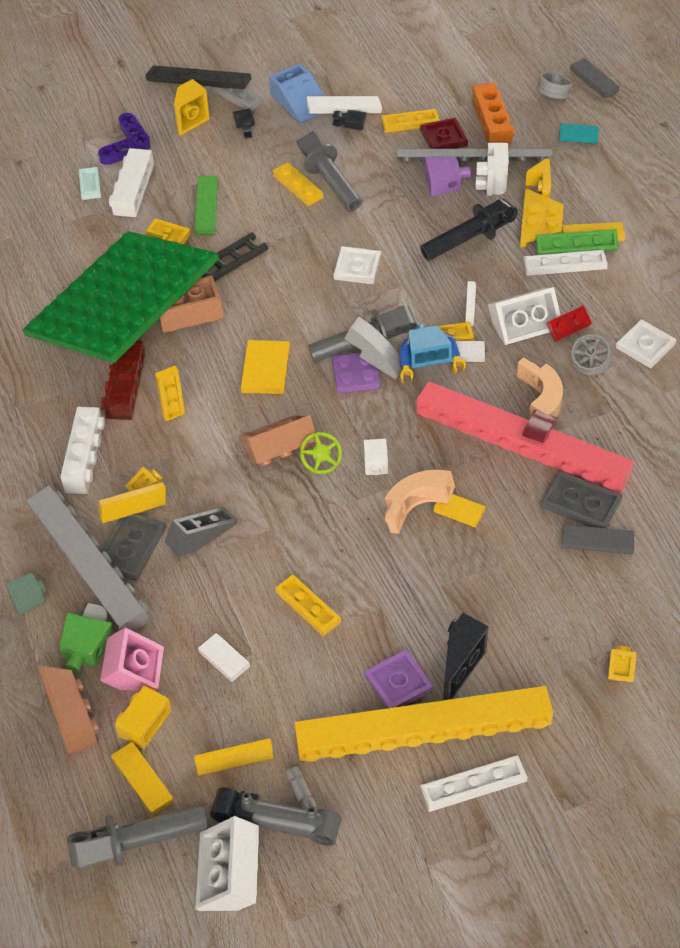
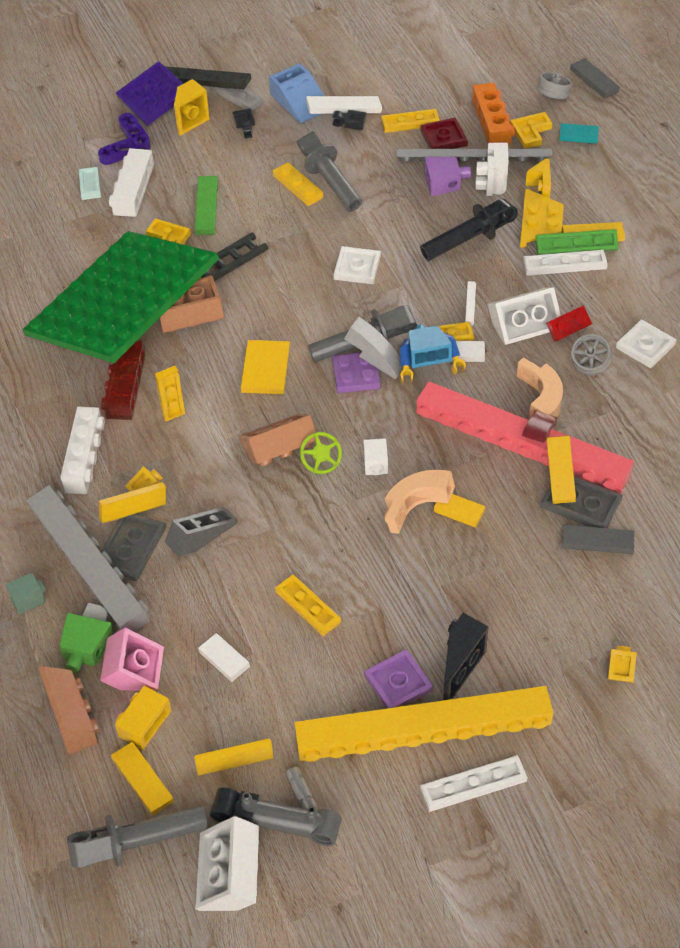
none -> dark purple plate [116,61,183,126]
none -> yellow plate [510,112,553,149]
none -> yellow tile [547,436,576,504]

